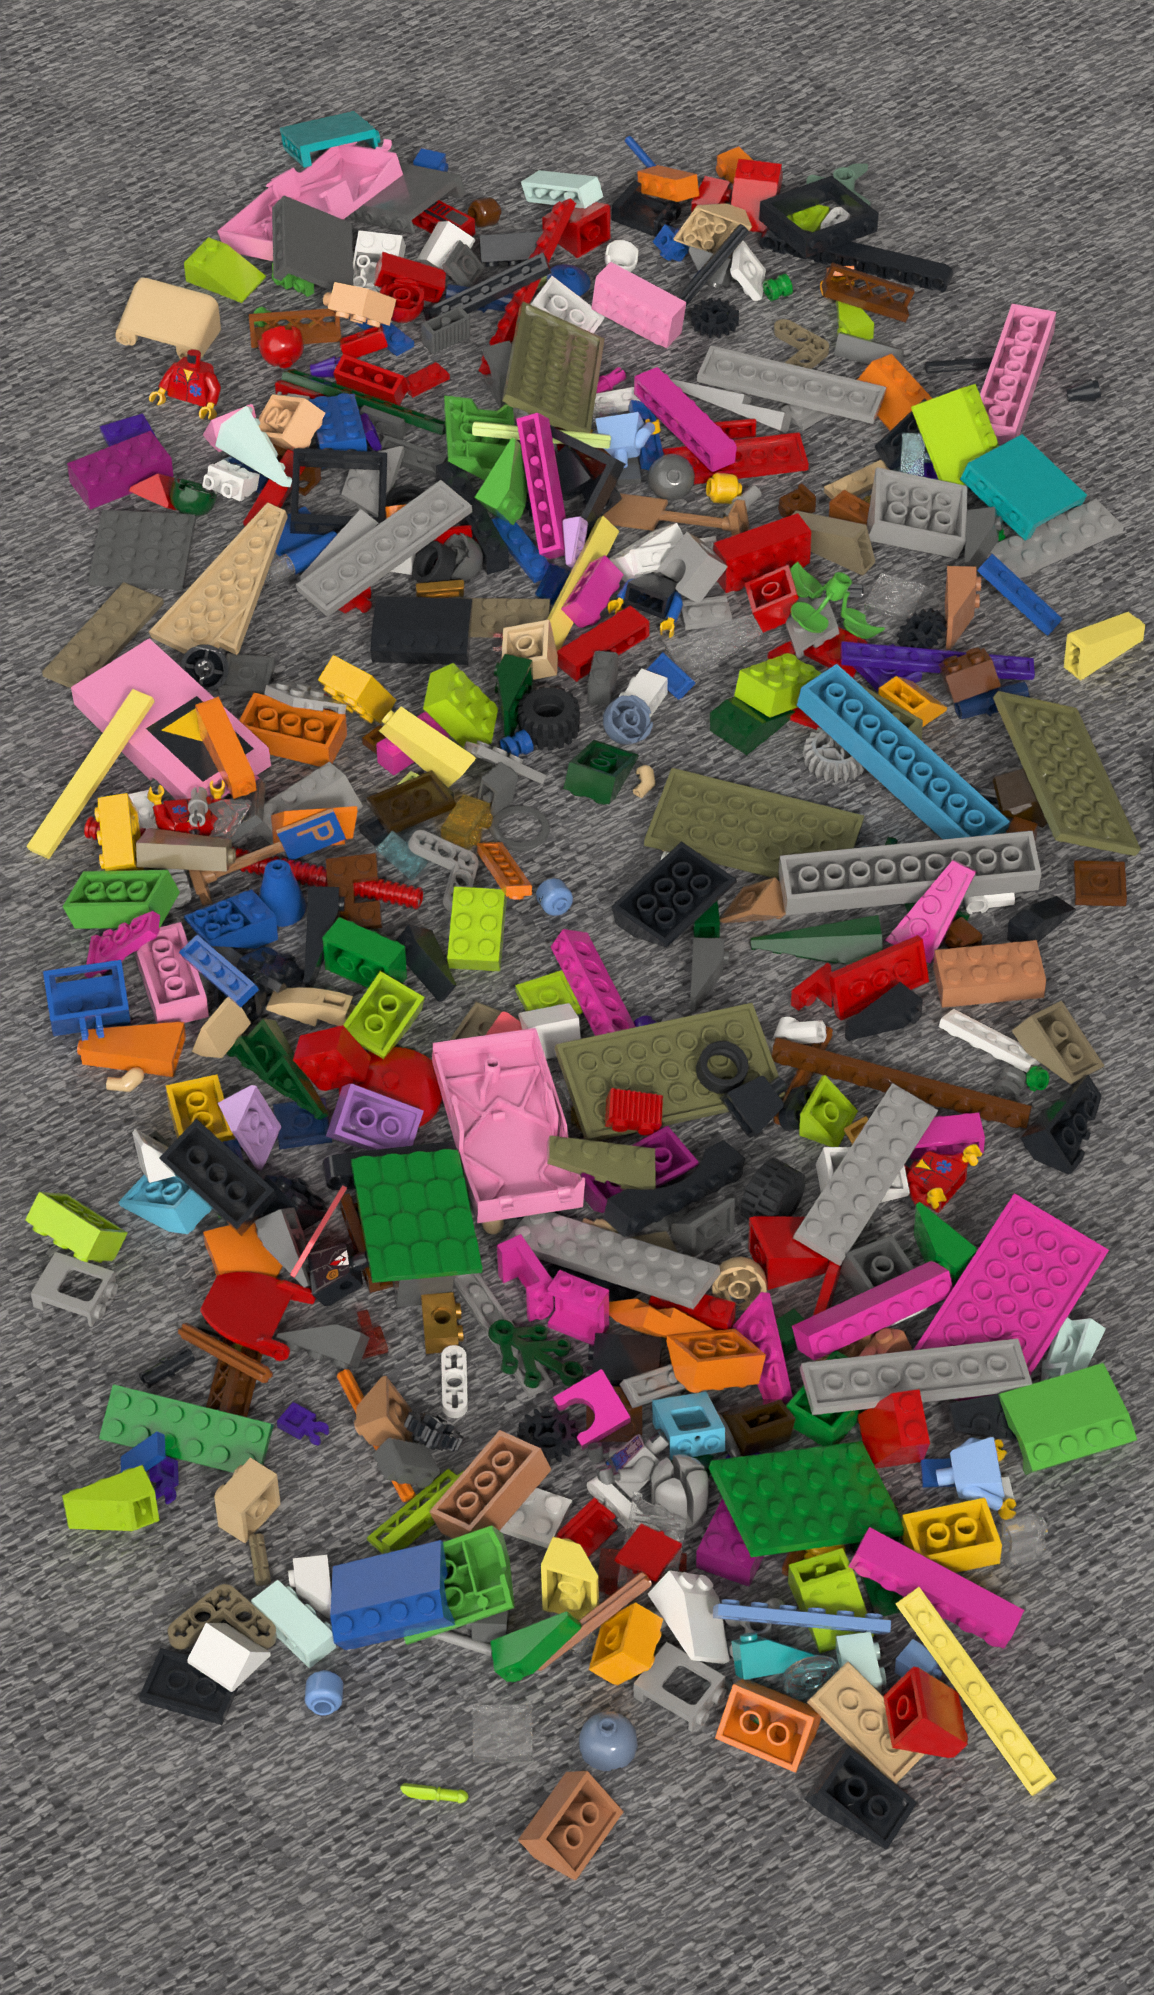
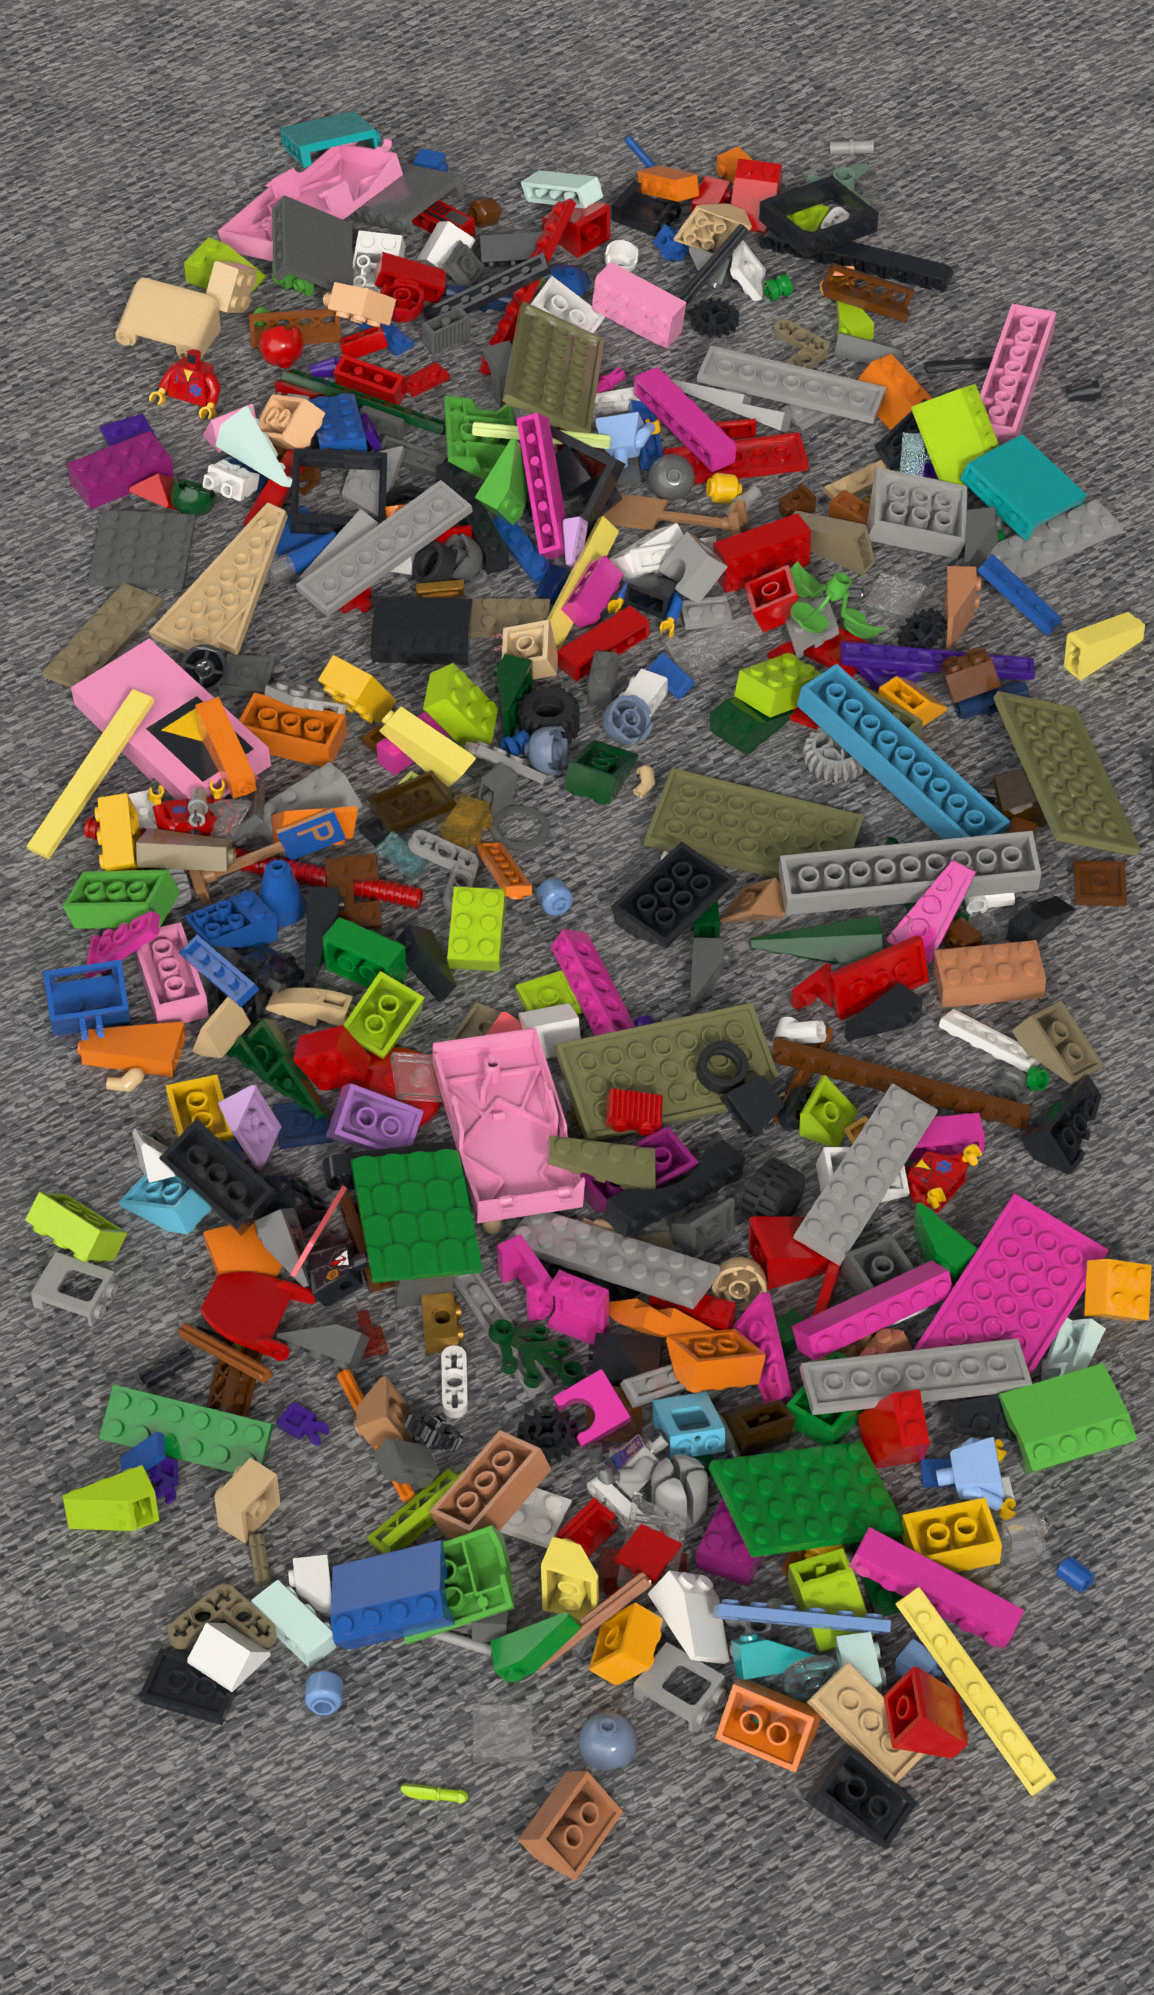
none -> tan brick [206,261,257,313]
none -> clear plate [390,1052,444,1103]
none -> sand blue cylinder [525,726,568,775]
none -> light grey pin [830,139,874,156]
none -> blue piece [1056,1557,1095,1594]
none -> light orange brick [1084,1259,1152,1321]

